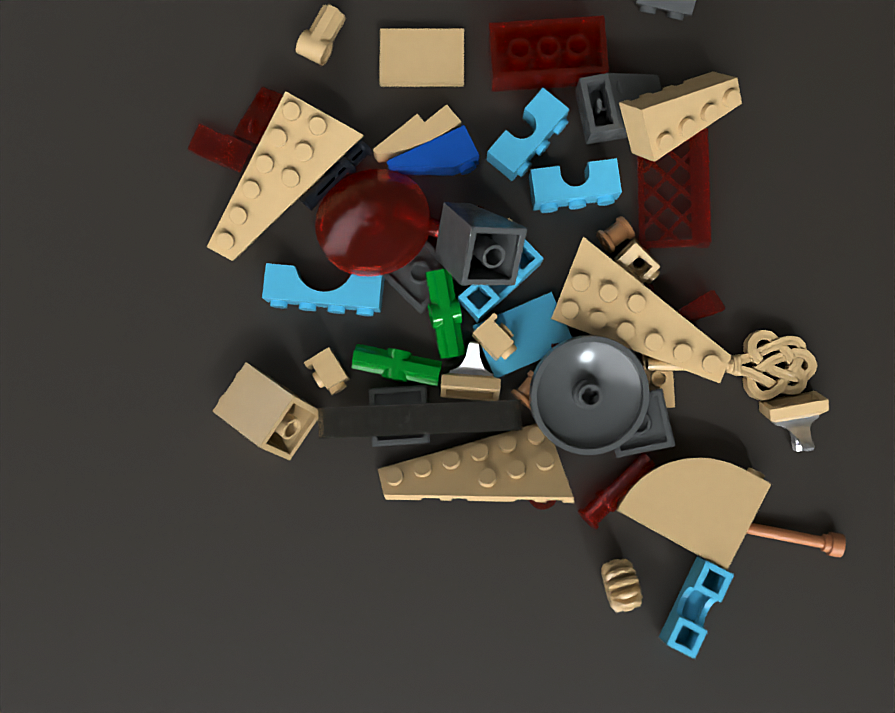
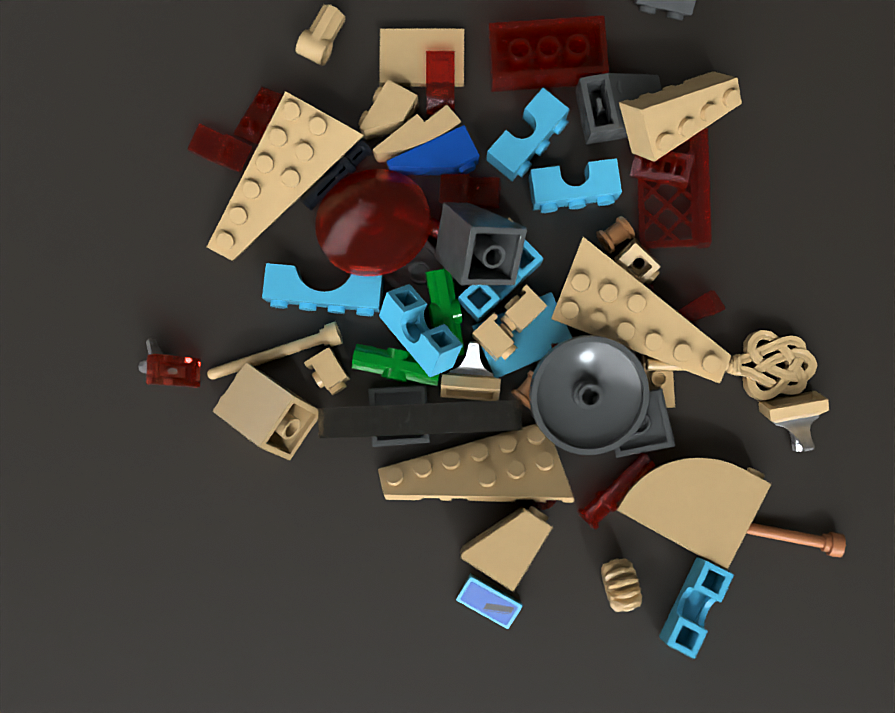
none -> clear red piece [138,338,201,388]
none -> tan piece [207,322,343,380]
none -> tan slope [358,79,419,140]
none -> medium azure arch [379,284,463,377]
none -> clear red slope [426,51,455,114]
none -> clear red slope [439,174,501,208]
none -> slope [456,573,523,629]
none -> tan slope [460,506,552,591]
none -> tan brick [500,284,547,334]
none -> clear red slope [630,152,695,189]

